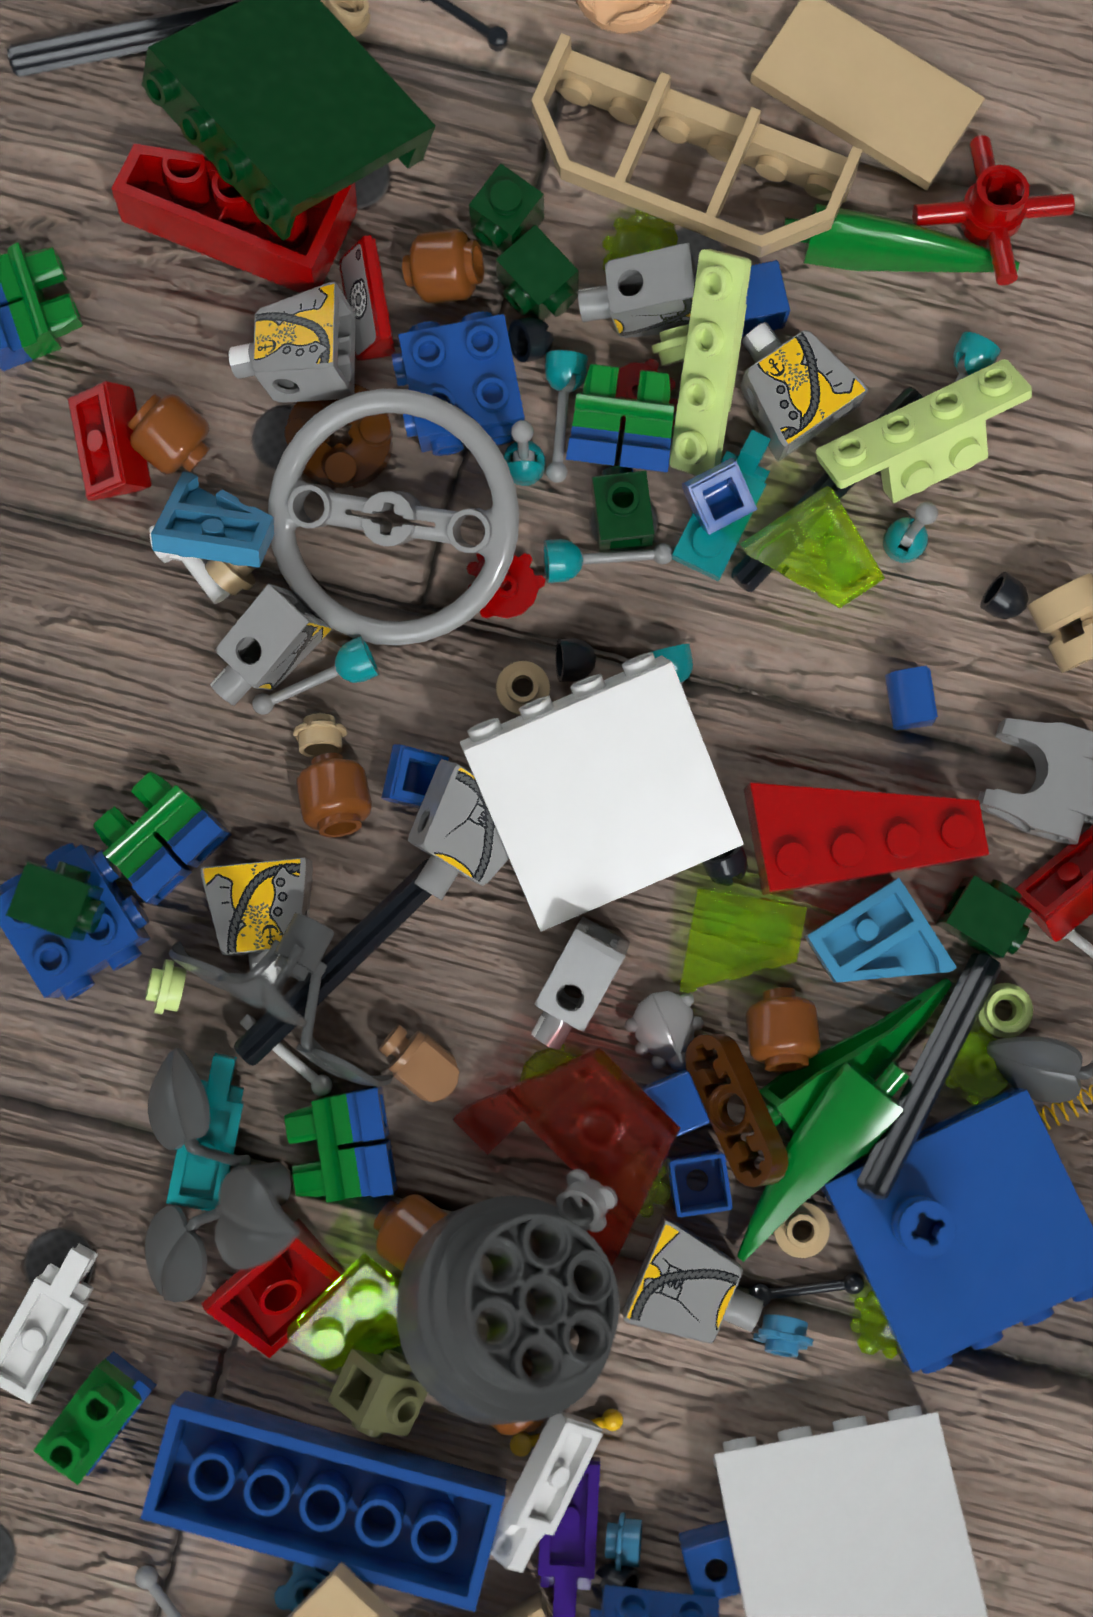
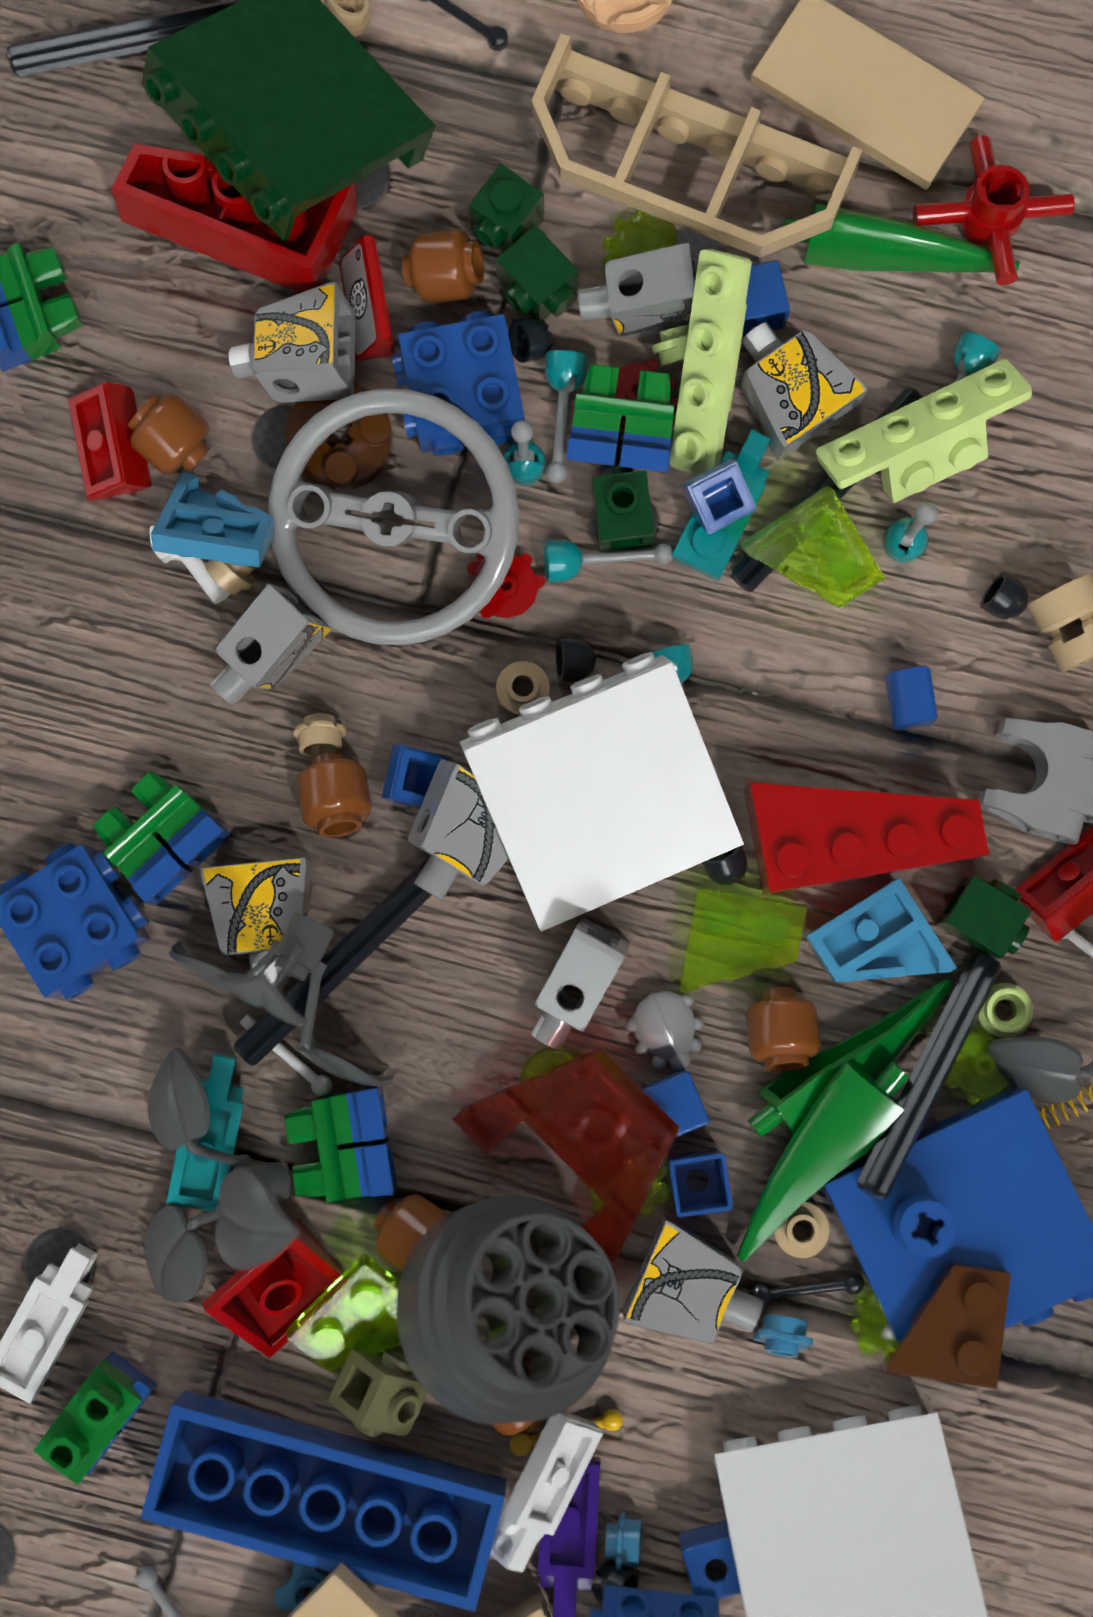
dark green brick [6,861,105,941] -> none
yellowish green plate [145,959,186,1014] -> none
hinge [252,636,379,715] -> none
medium nougat arm [378,1025,459,1102] -> none
light grey plate [556,1169,617,1232] -> none
reddish brown beam [685,1034,788,1187] -> none
none -> reddish brown wing [883,1262,1011,1389]

